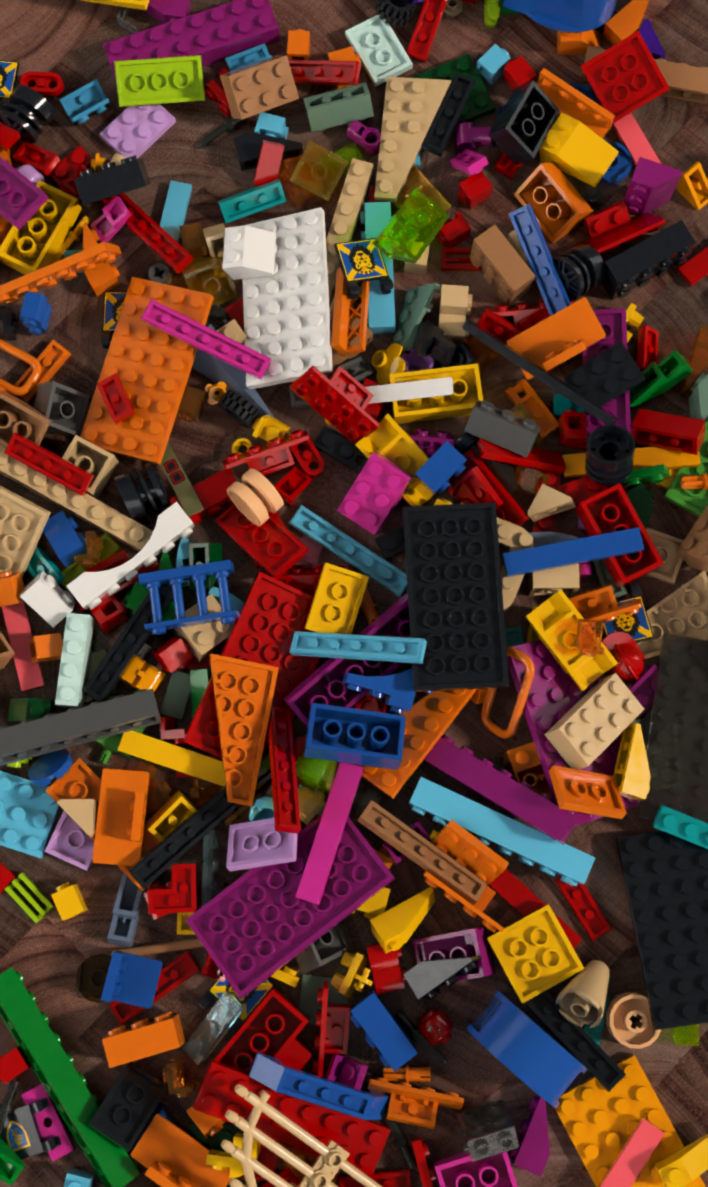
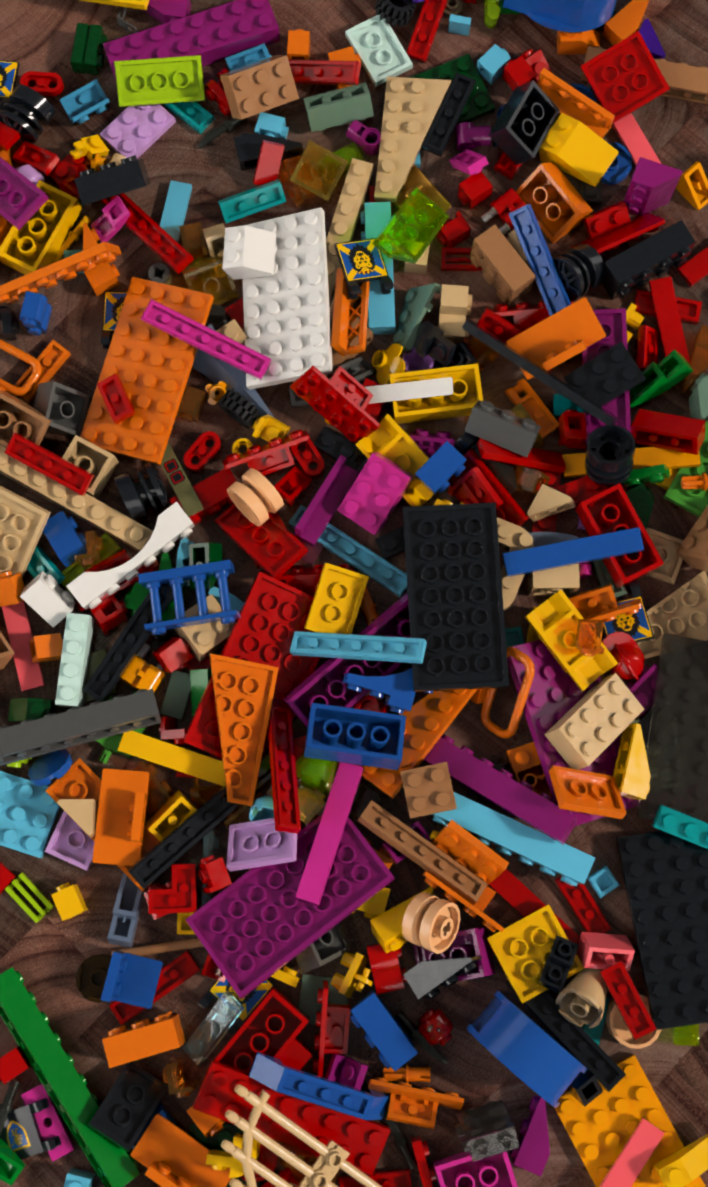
none -> dark green brick [70,23,108,75]
none -> yellow plate [70,134,110,160]
none -> teal tile [163,101,215,134]
none -> red plate [183,431,221,472]
none -> red brick [198,854,232,893]
none -> magenta fence [294,455,359,547]
none -> medium nougat plate [400,762,457,819]
none -> light nougat wheel [402,892,460,954]
none -> medium azure tile [448,14,471,36]
none -> red piece [481,188,526,235]
none -> red bracket [520,49,552,83]
none -> black slope [537,935,579,993]
none -> black brick [567,1070,603,1107]
none -> coral brick [577,932,635,971]
none -> medium azure tile [587,865,620,898]
none -> red plate [599,961,657,1040]
none -> red tile [634,289,702,325]
none -> red tile [648,276,690,363]

